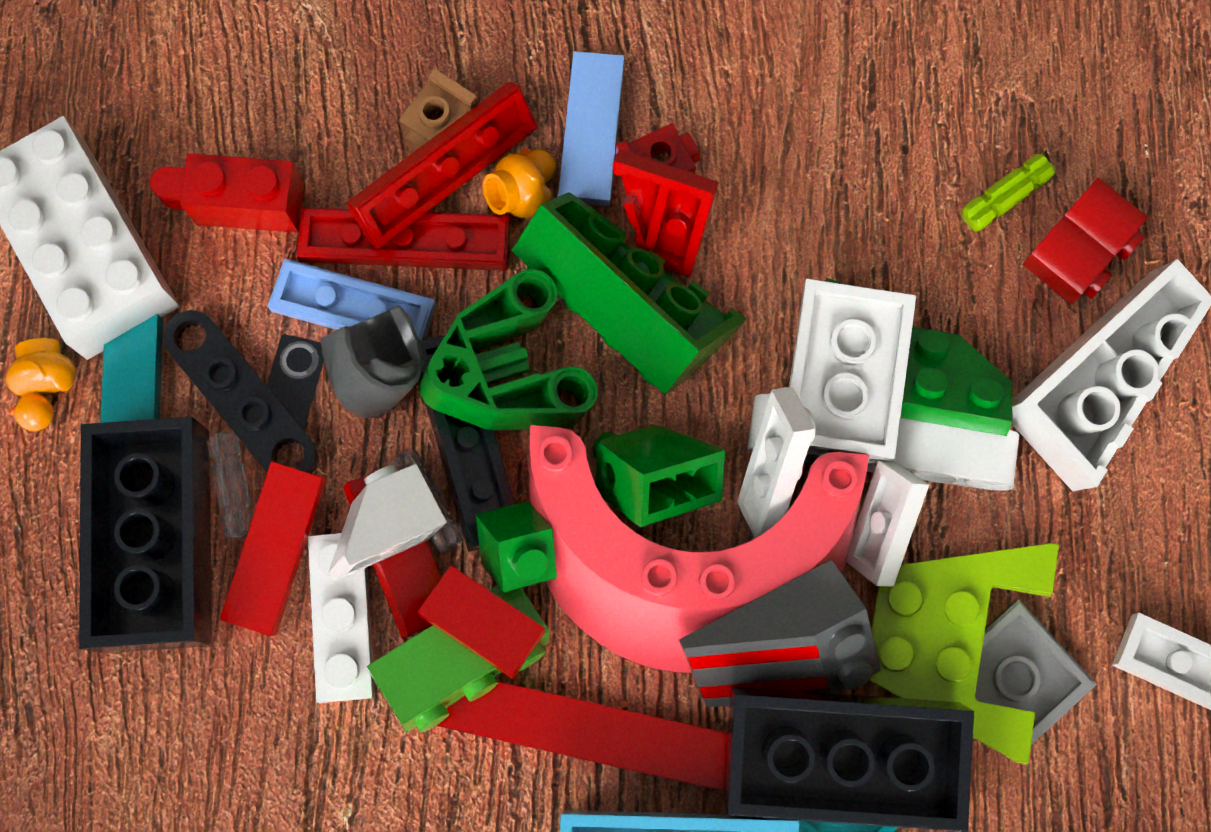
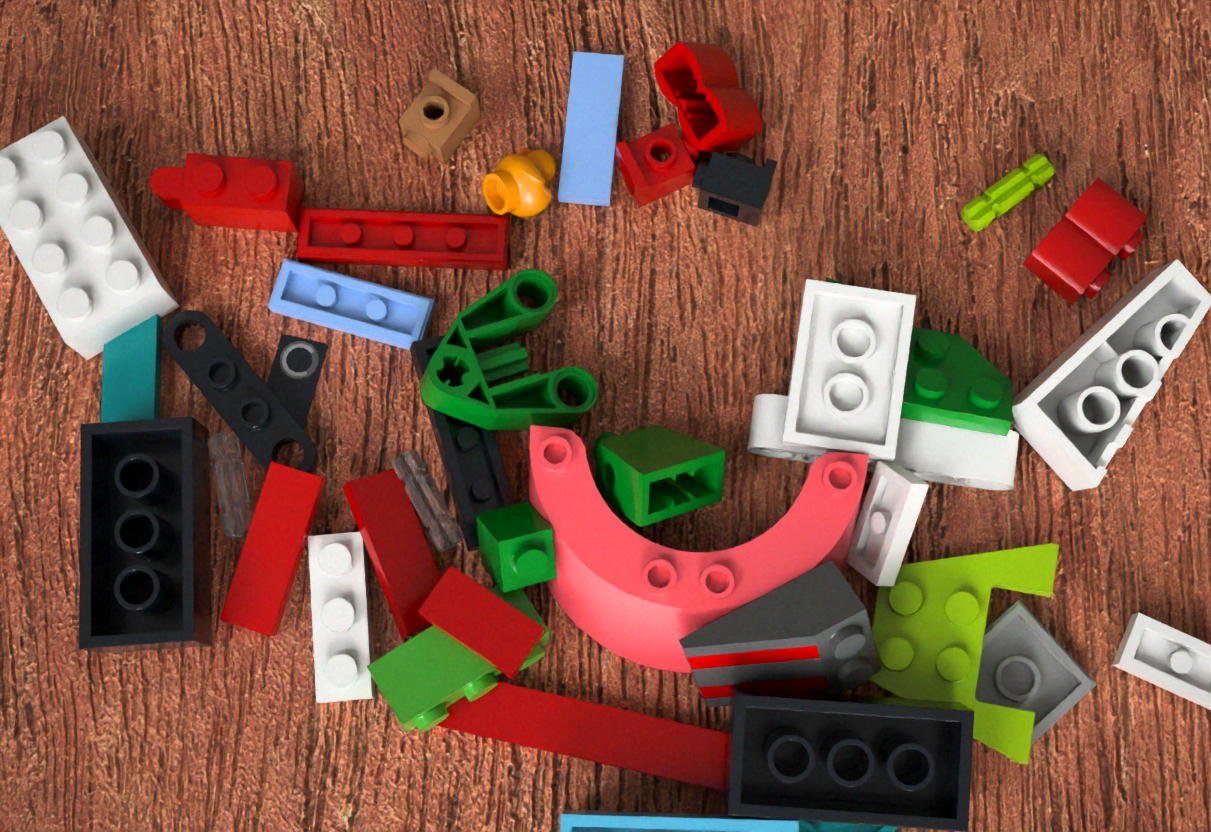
light orange animal [6,338,77,431] -> none
dark grey piece [321,306,424,419] -> none
white slope [329,464,447,582] -> none
red tile [346,82,538,249] -> none
green wedge [512,192,747,395] -> none
red wing [613,149,719,277] -> none
white plate [737,386,816,538] -> none
none -> red brick [654,41,763,151]
none -> black brick [692,151,777,227]

